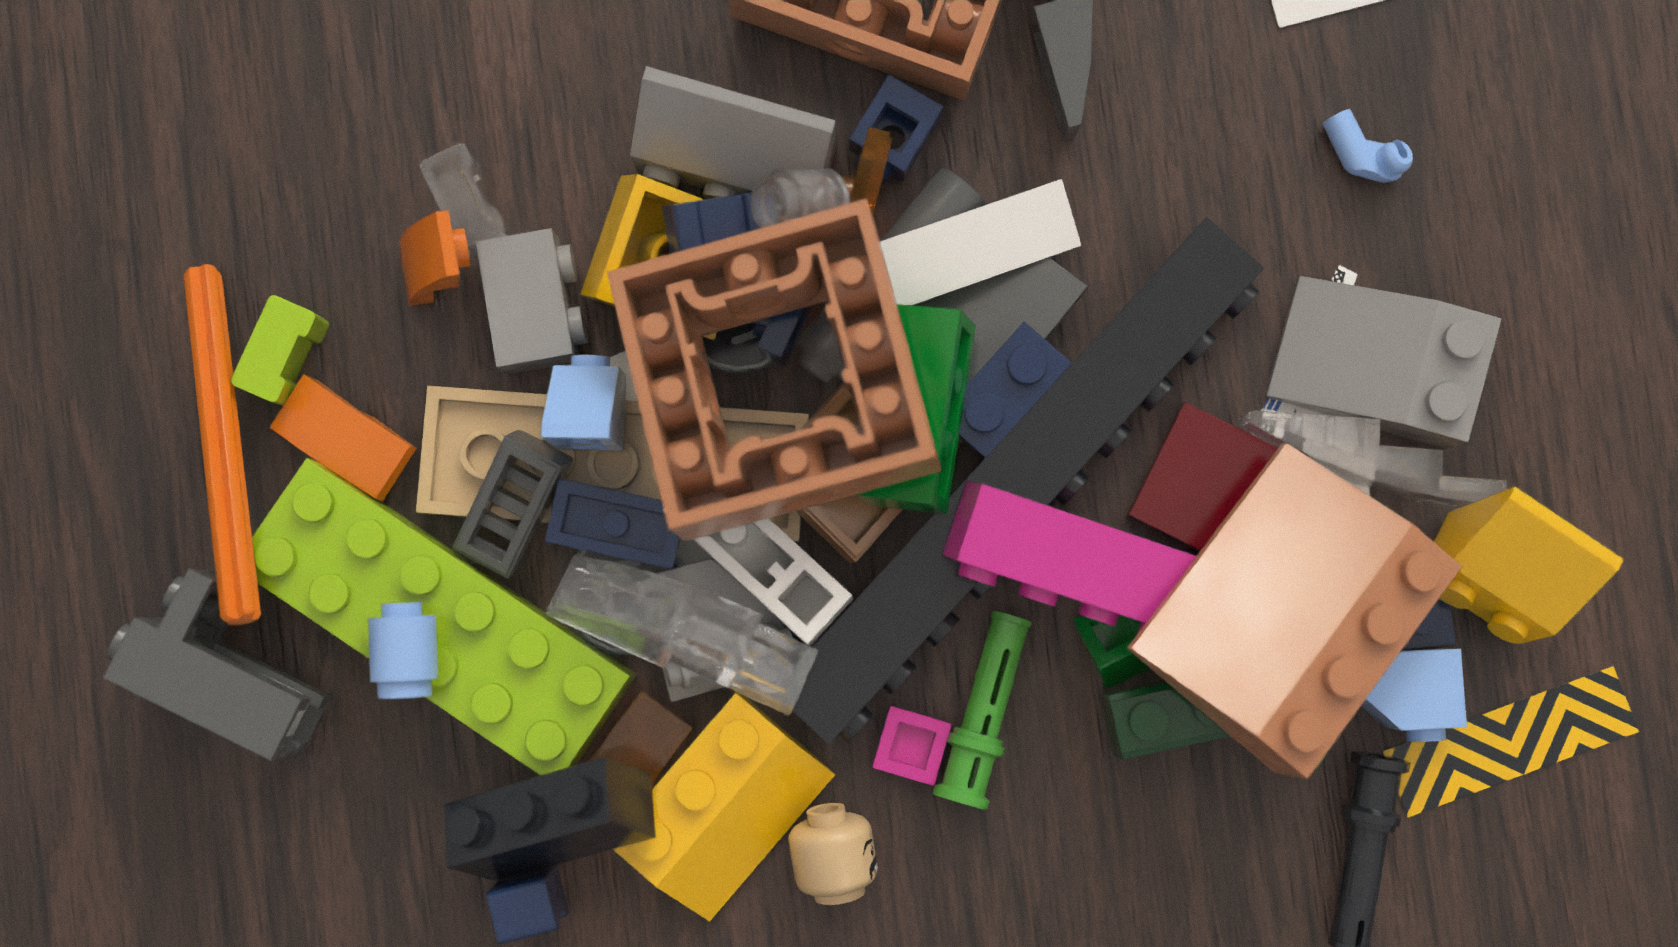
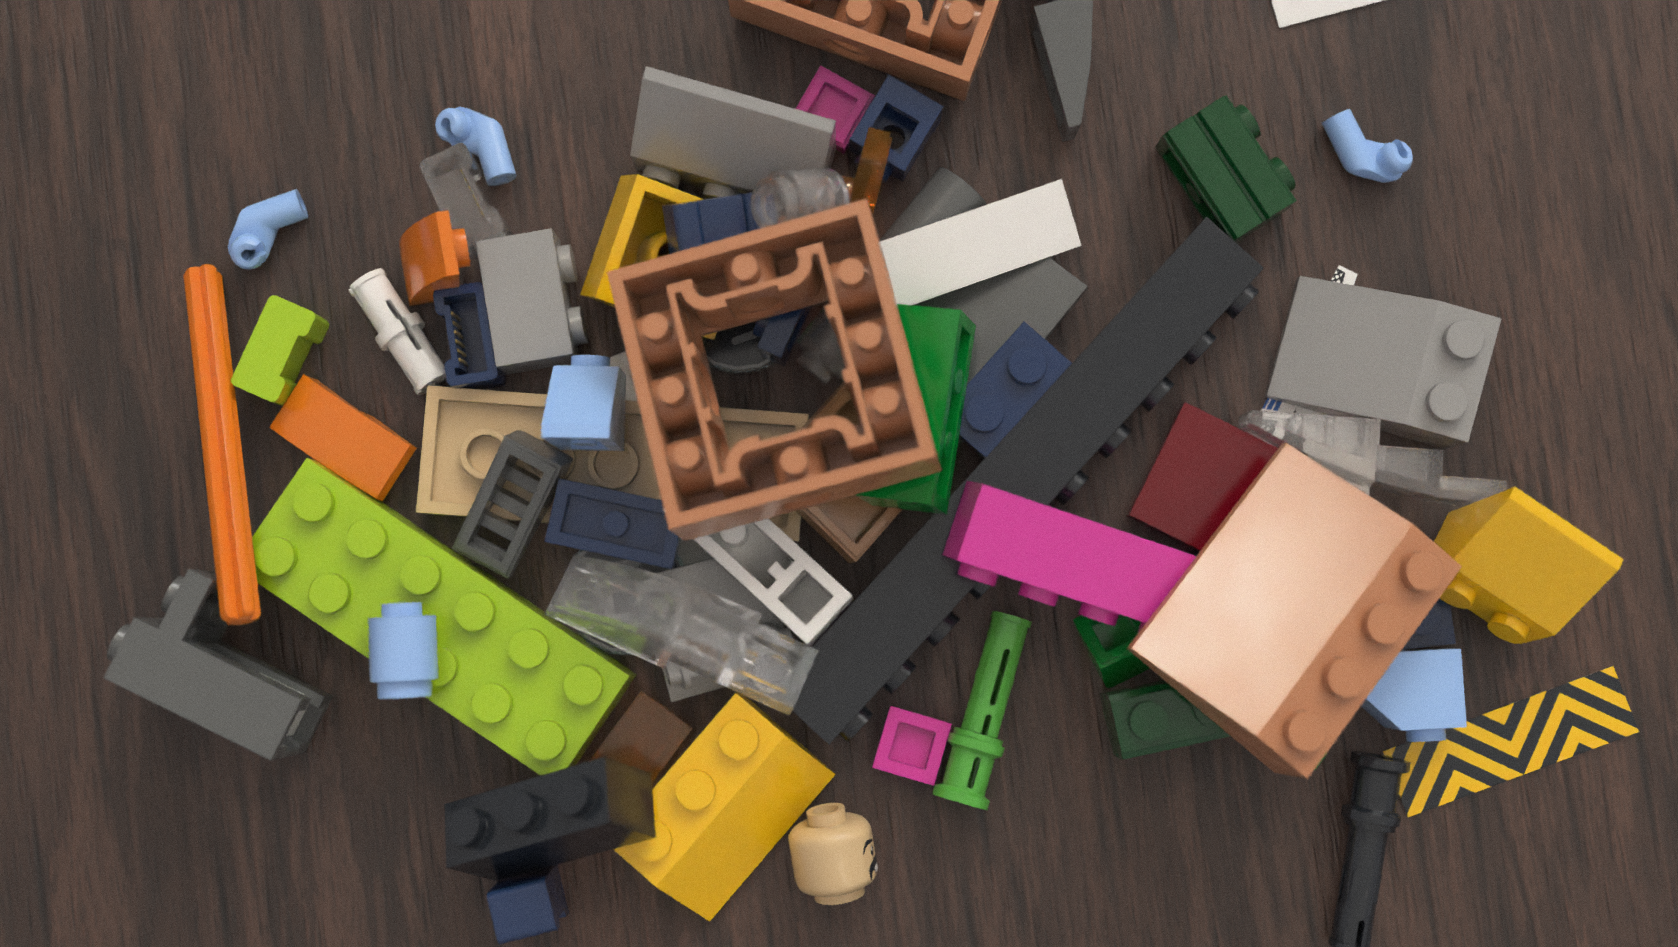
none -> light blue arm [228,189,308,270]
none -> white pin [348,268,446,395]
none -> dark blue piece [433,282,507,390]
none -> light blue arm [435,107,517,186]
none -> dark pink tile [796,65,875,154]
none -> dark green brick [1155,95,1297,243]

